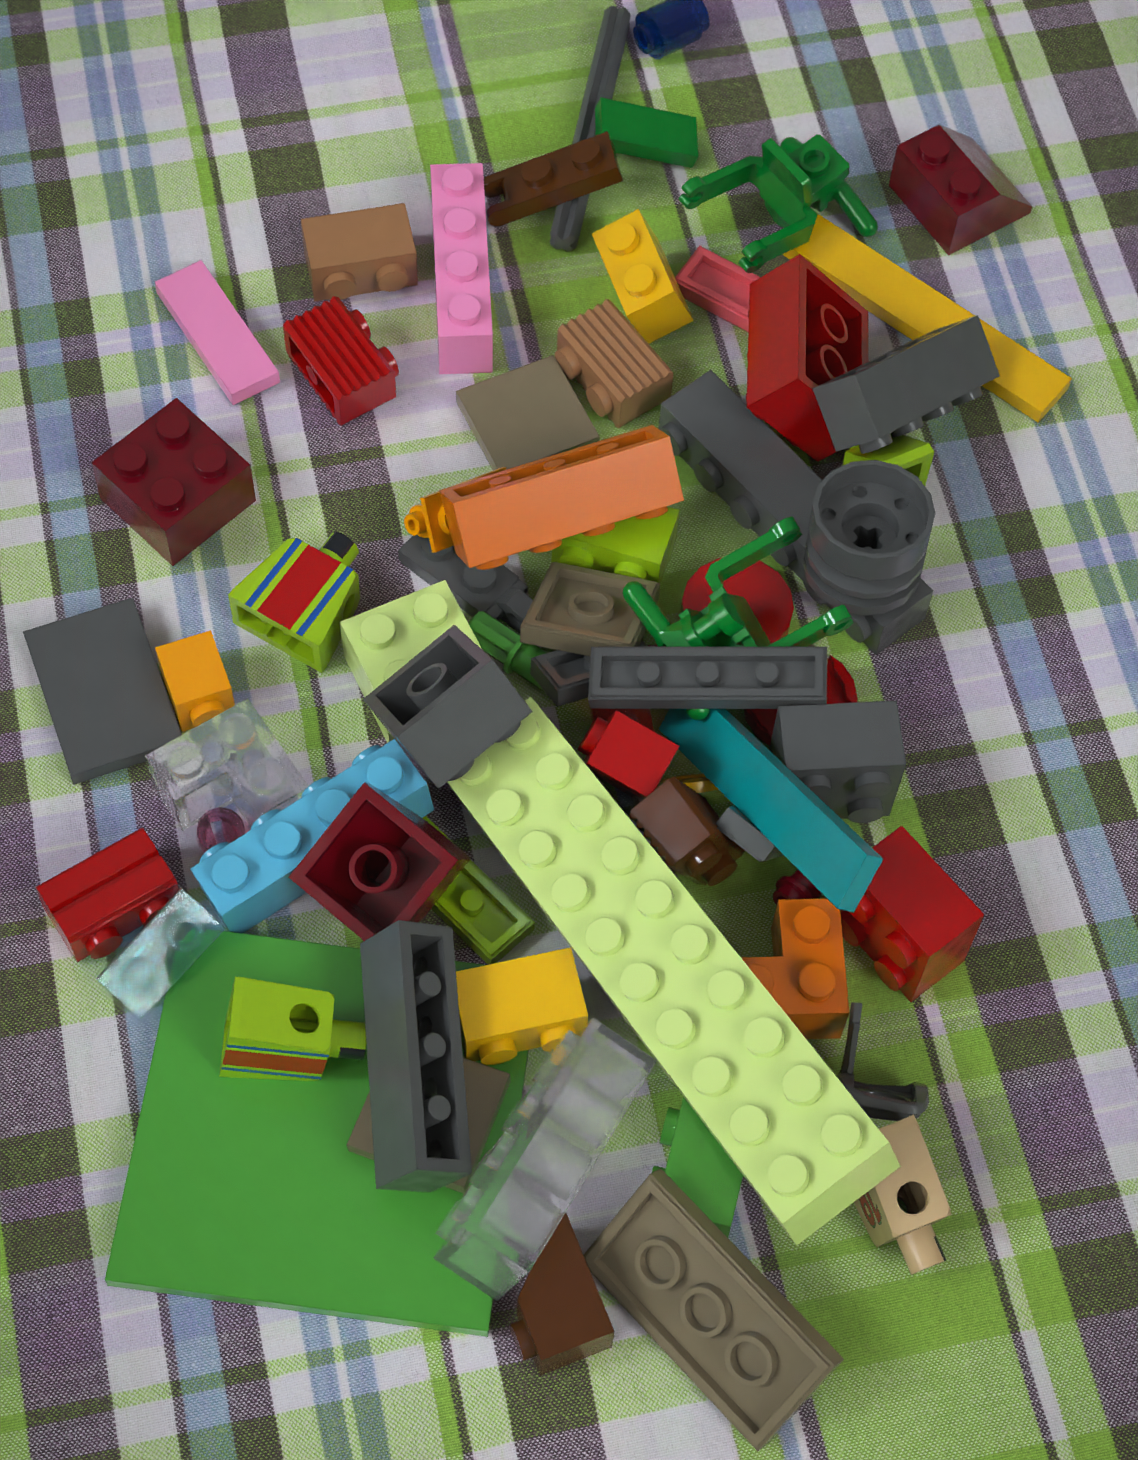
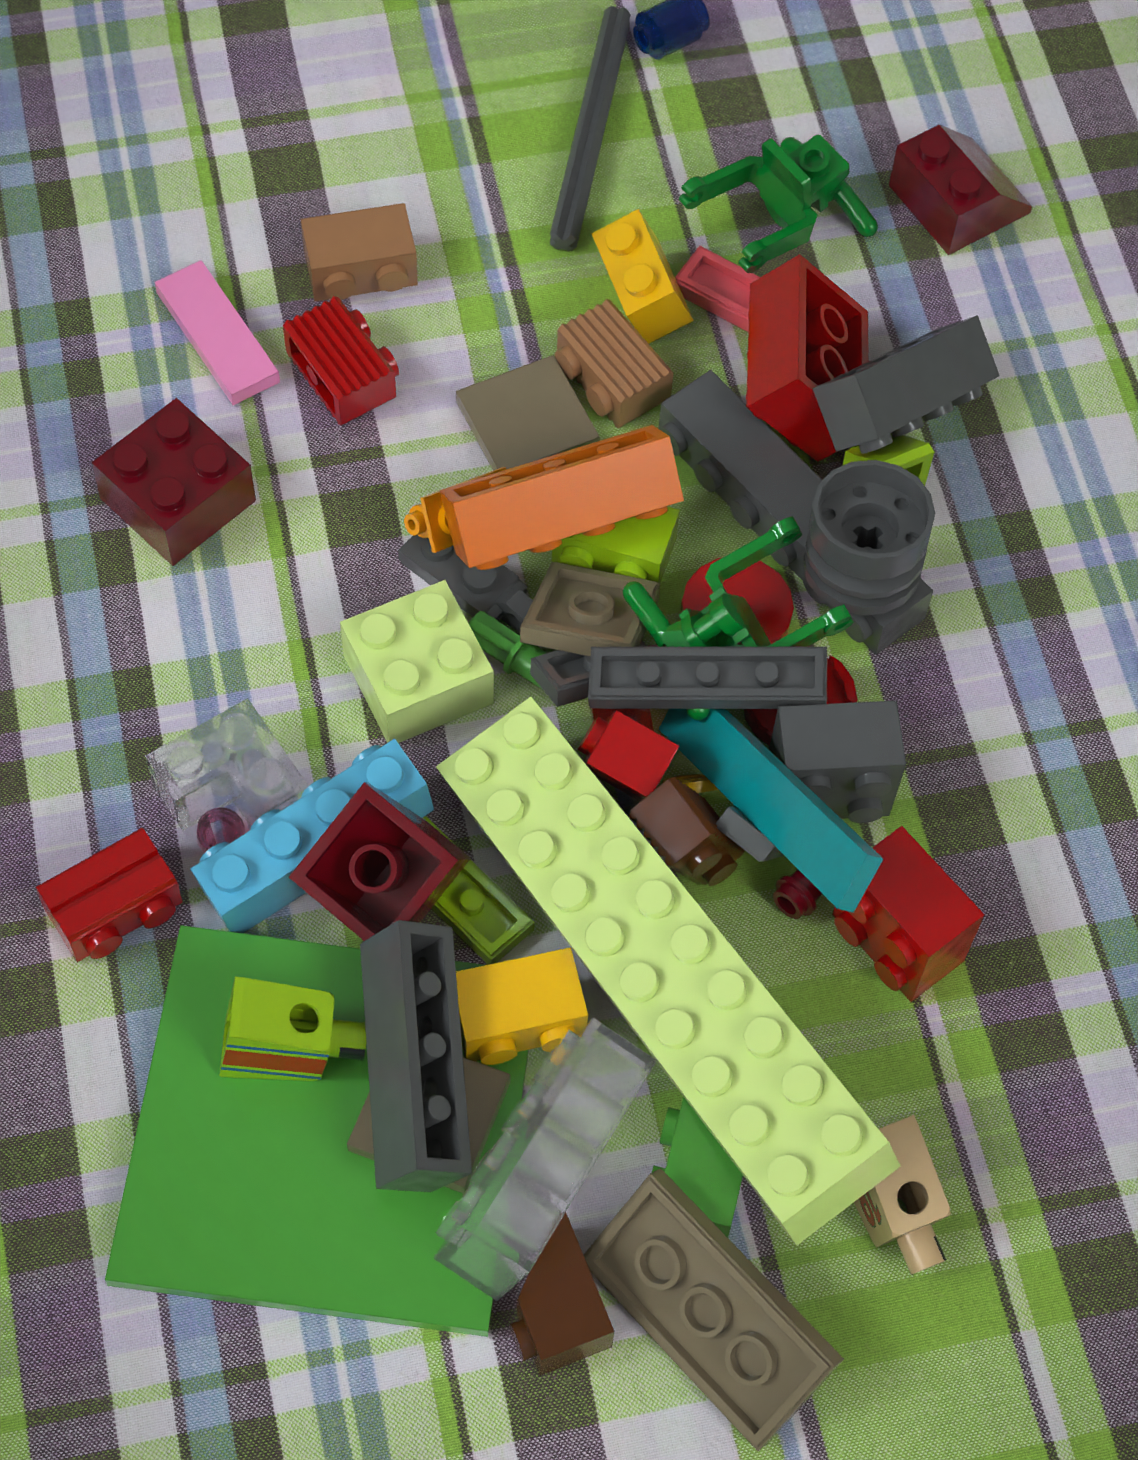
dark grey tile [23,598,185,785] -> none
clear light blue hinge [96,888,226,1019] -> none
light orange brick [155,630,237,732] -> none
torso [228,532,360,673] -> none
dark grey brick [363,625,533,789] -> none
bright pink brick [430,163,493,374] -> none
reddish brown hinge [484,131,623,227] -> none
green tile [595,97,699,168] -> none
orange brick [741,898,850,1039] -> none
yellow tile [783,213,1072,423] -> none
dark grey piece [836,1002,929,1121] -> none

